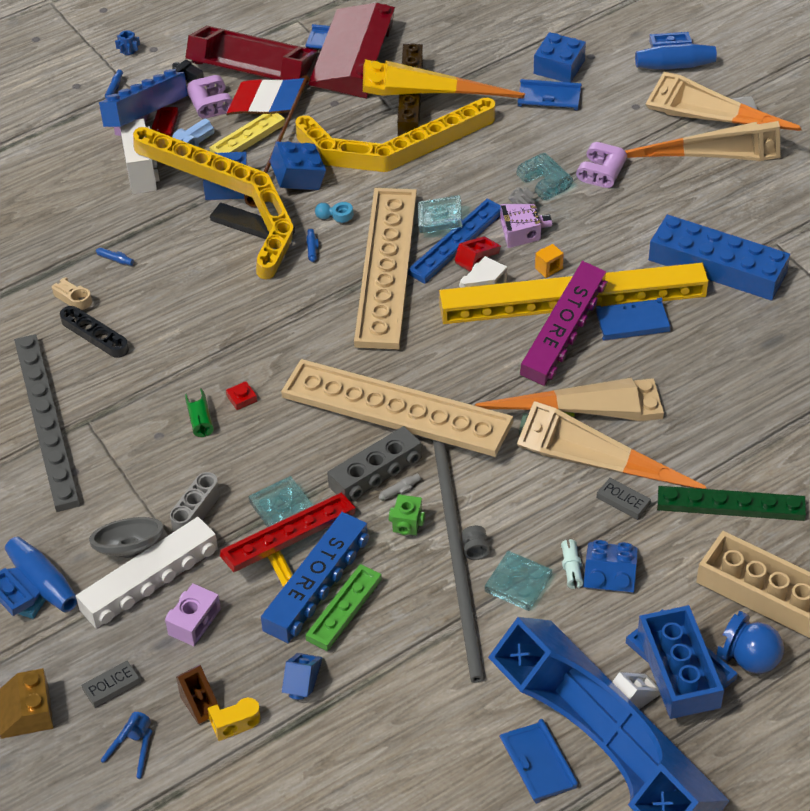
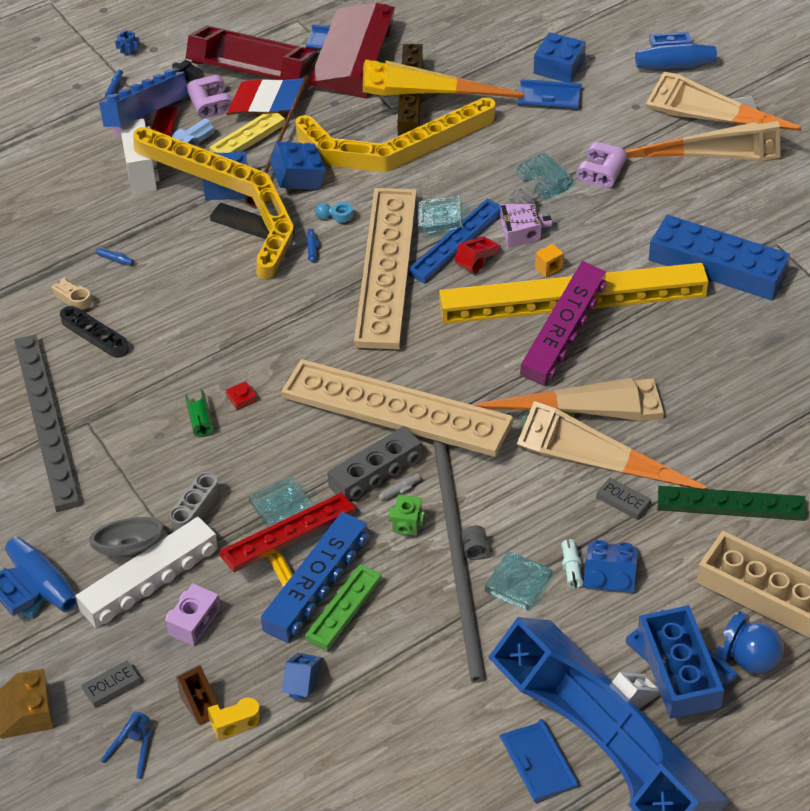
white slope [459,256,507,288] -> none
blue door [595,297,671,340] -> none

